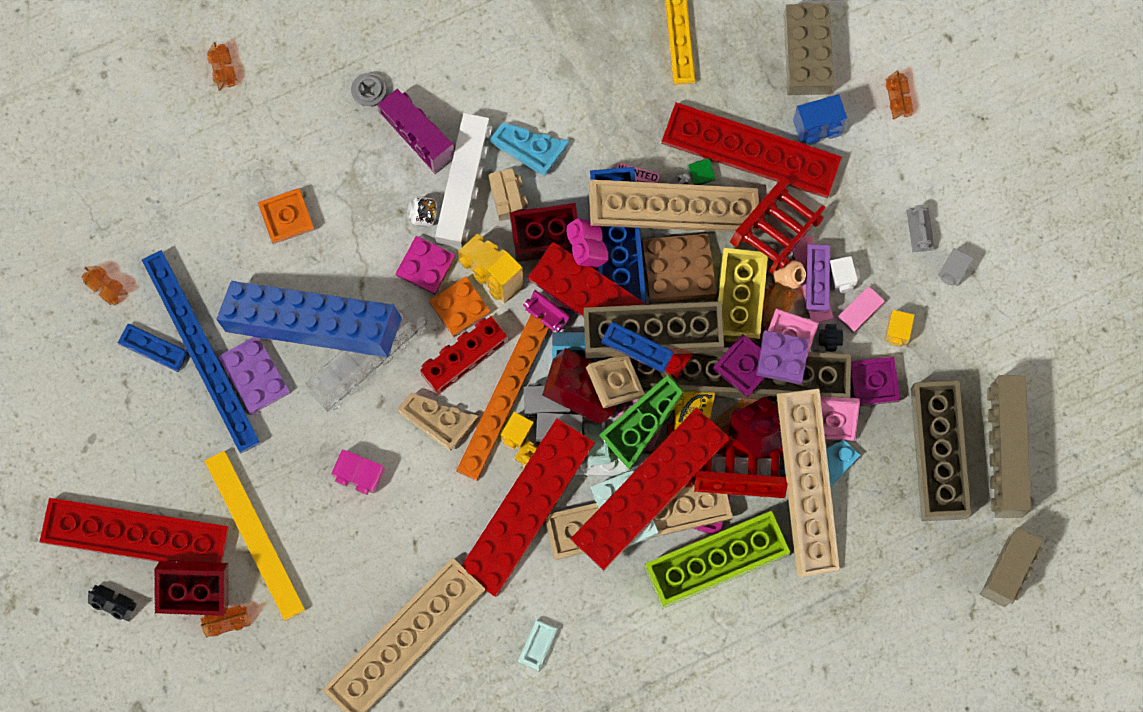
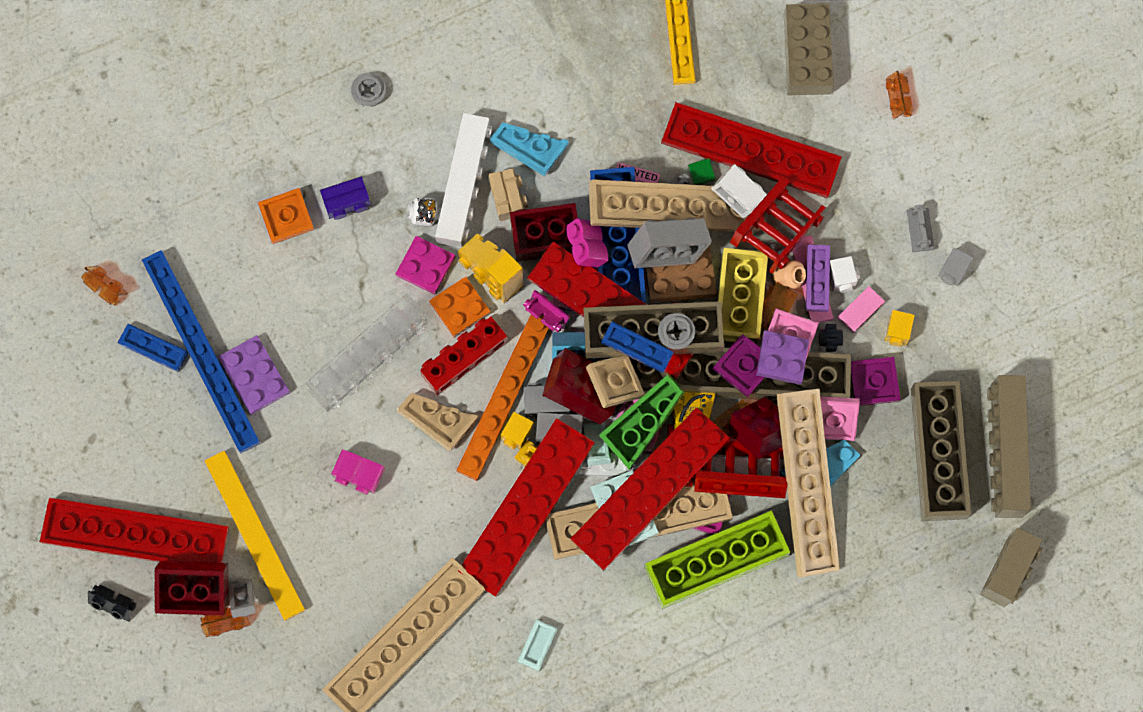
clear orange hinge [207,42,237,91] -> none
blue brick [216,281,402,358] -> none
magenta wedge [377,89,455,174] -> none
blue brick [793,94,847,145] -> none
none -> light grey plate [229,579,256,618]
none -> dark purple brick [320,176,371,220]
none -> light grey brick [627,218,712,268]
none -> light grey gear [658,313,695,350]
none -> white brick [711,164,767,218]

